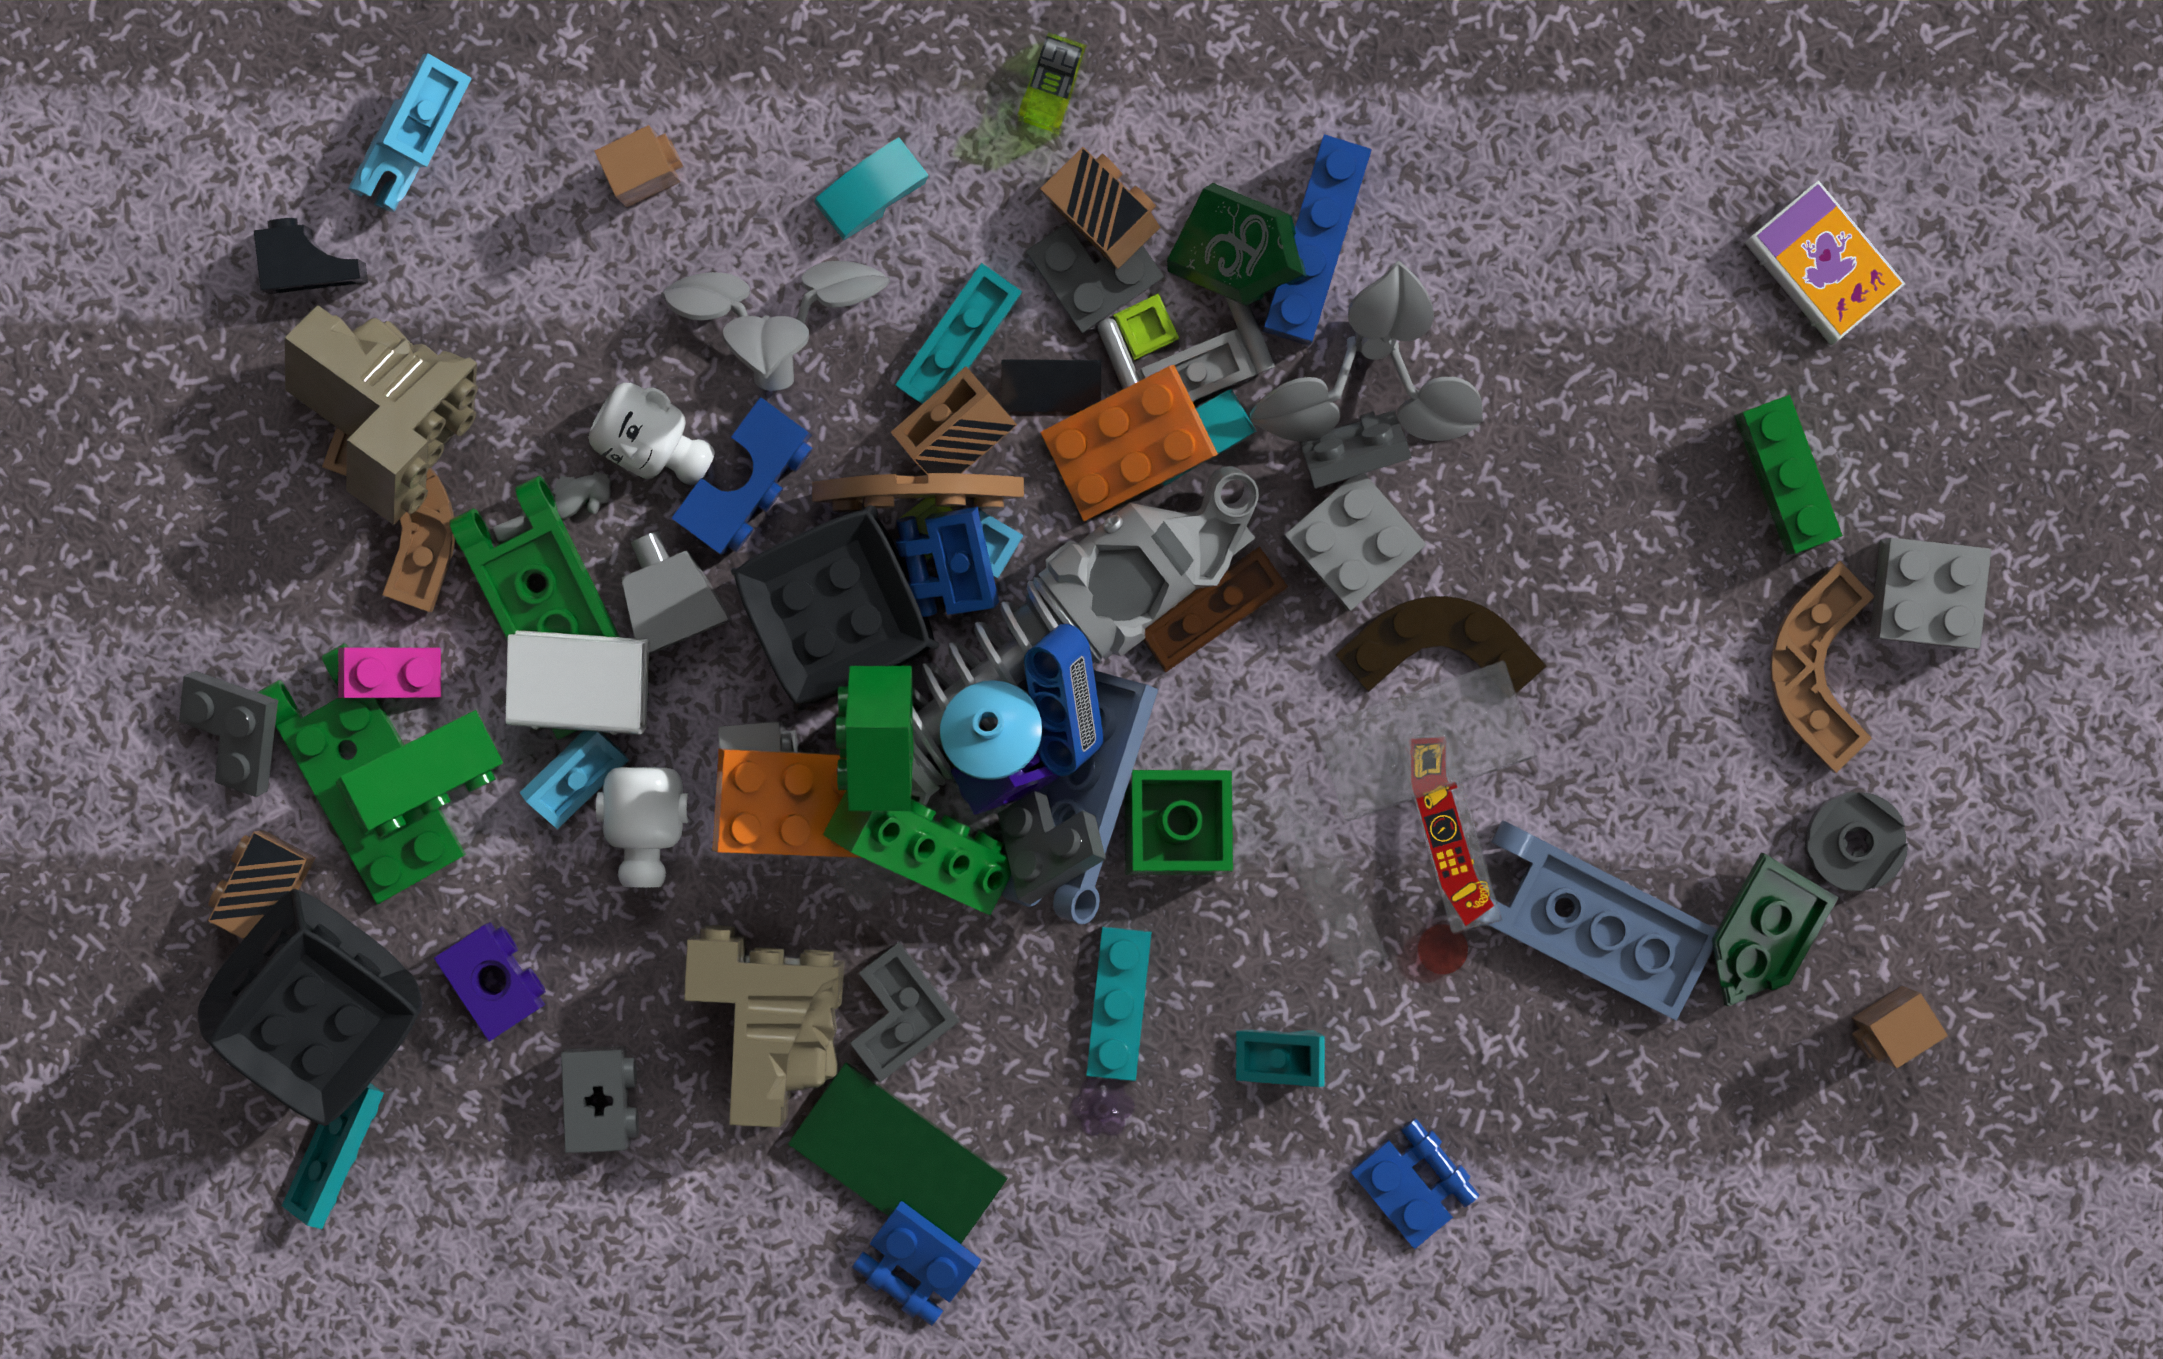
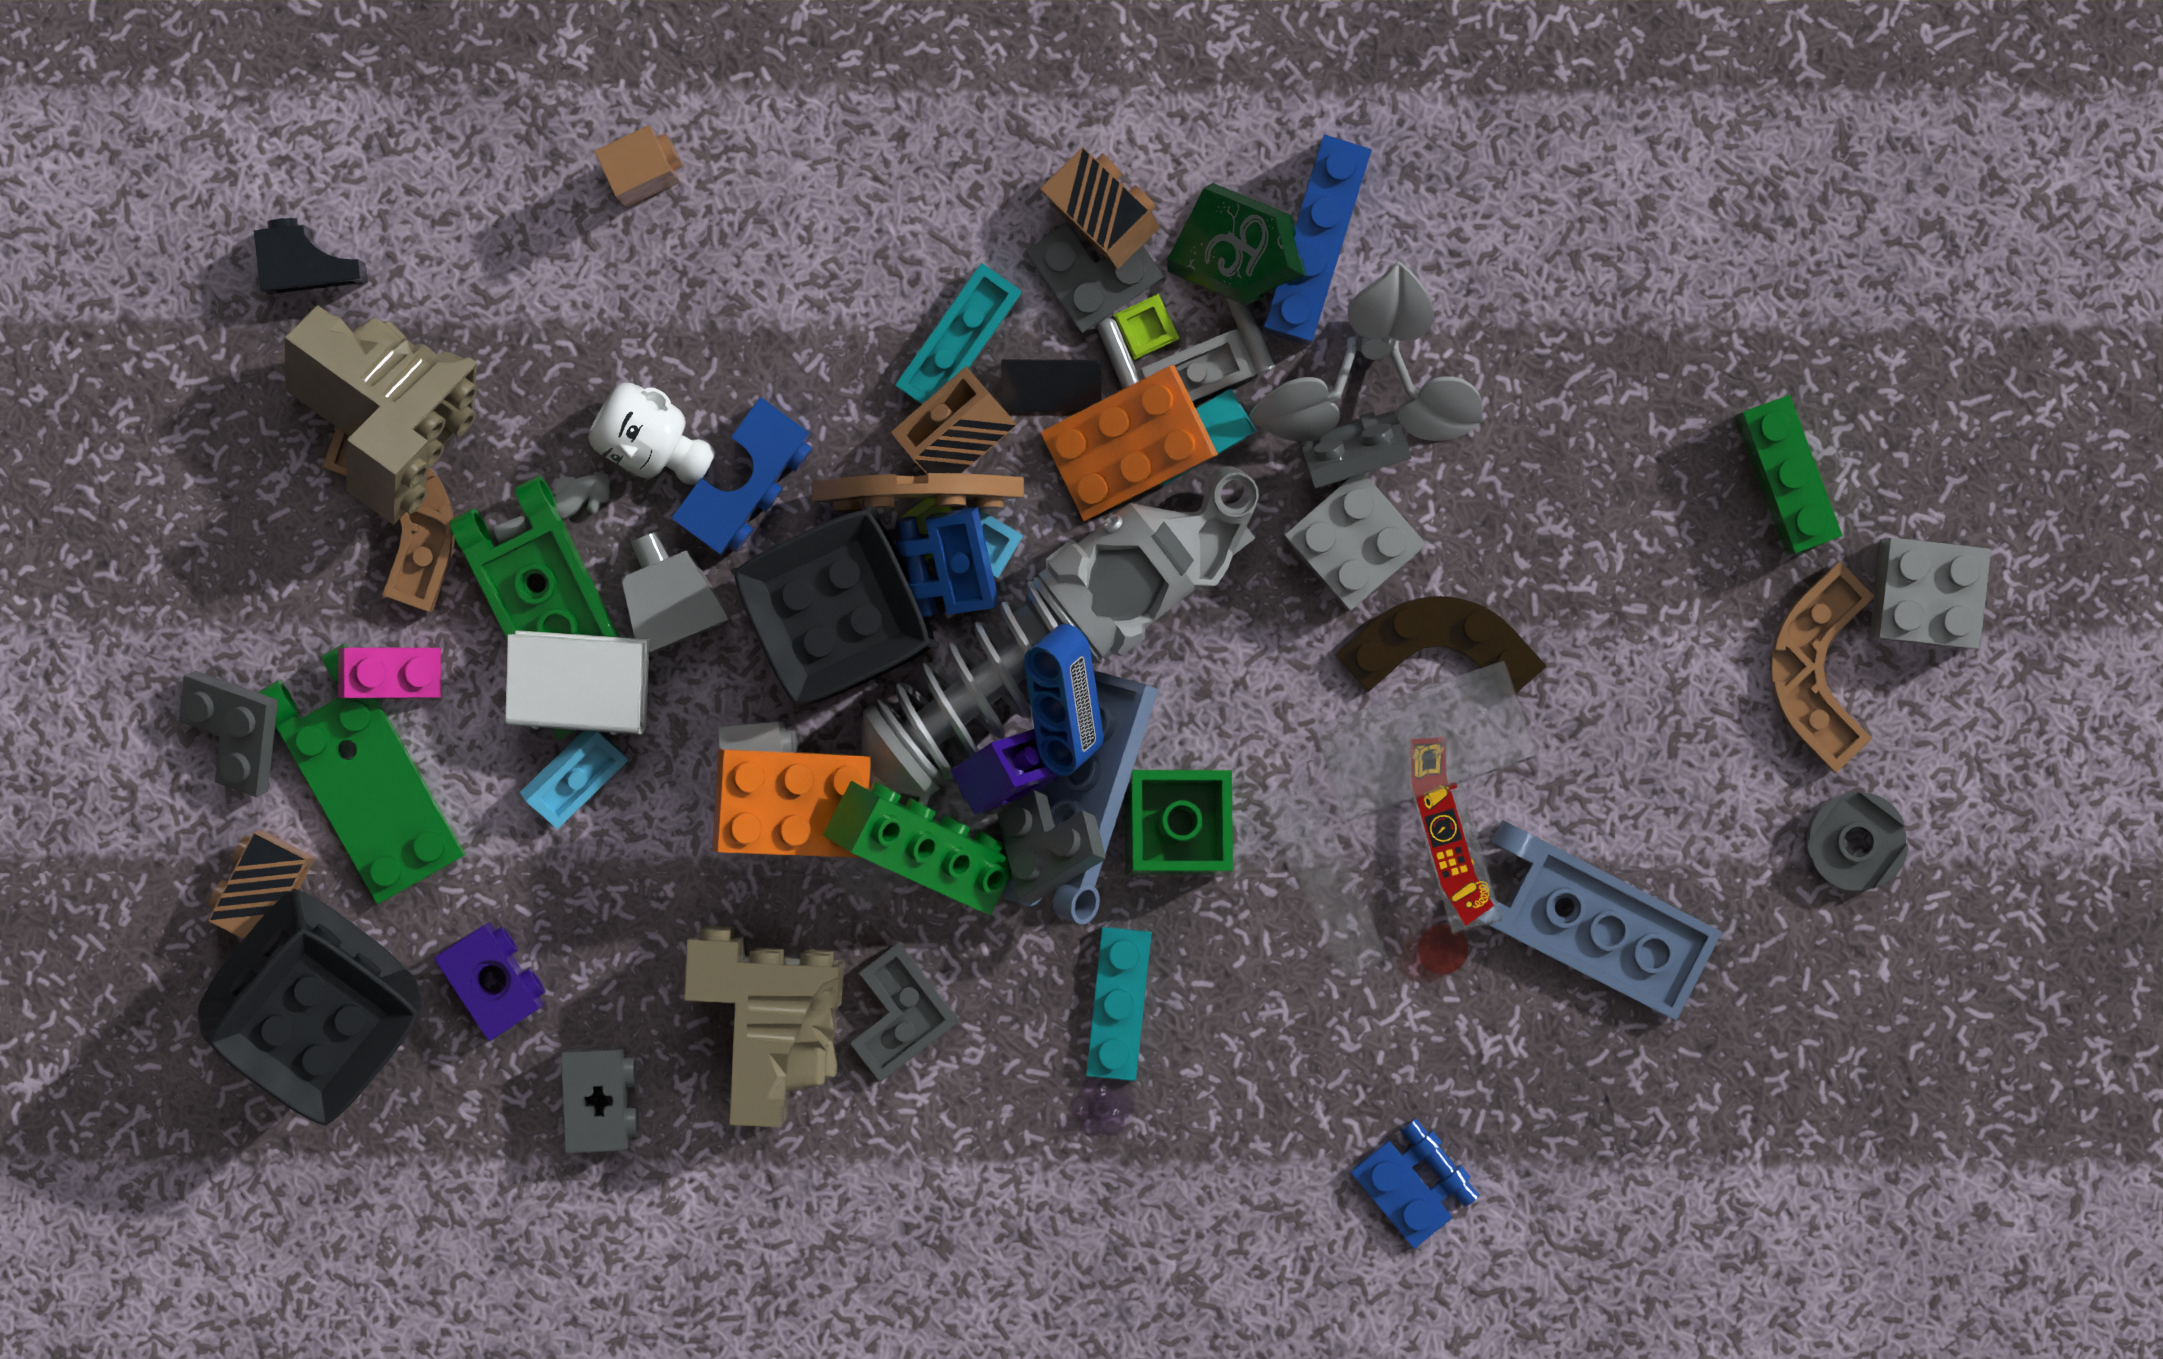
teal plate [281,1083,384,1229] -> none
green brick [335,710,503,838] -> none
medium azure plate [348,53,472,212] -> none
white piece [596,767,688,887] -> none
light grey plant [661,261,890,391] -> none
dark green tile [788,1062,1008,1244] -> none
teal slope [814,137,929,241] -> none
green brick [836,666,914,811] -> none
blue plate [852,1201,981,1326] -> none
medium azure dish [940,680,1042,780] -> none
leg [1017,32,1087,135] -> none
reddish brown tile [1143,546,1288,673] -> none
teal slope [1236,1030,1325,1087] -> none
dark green tile [1712,852,1838,1006] -> none
piece [1744,180,1905,345] -> none
medium nougat brick [1852,986,1948,1069] -> none

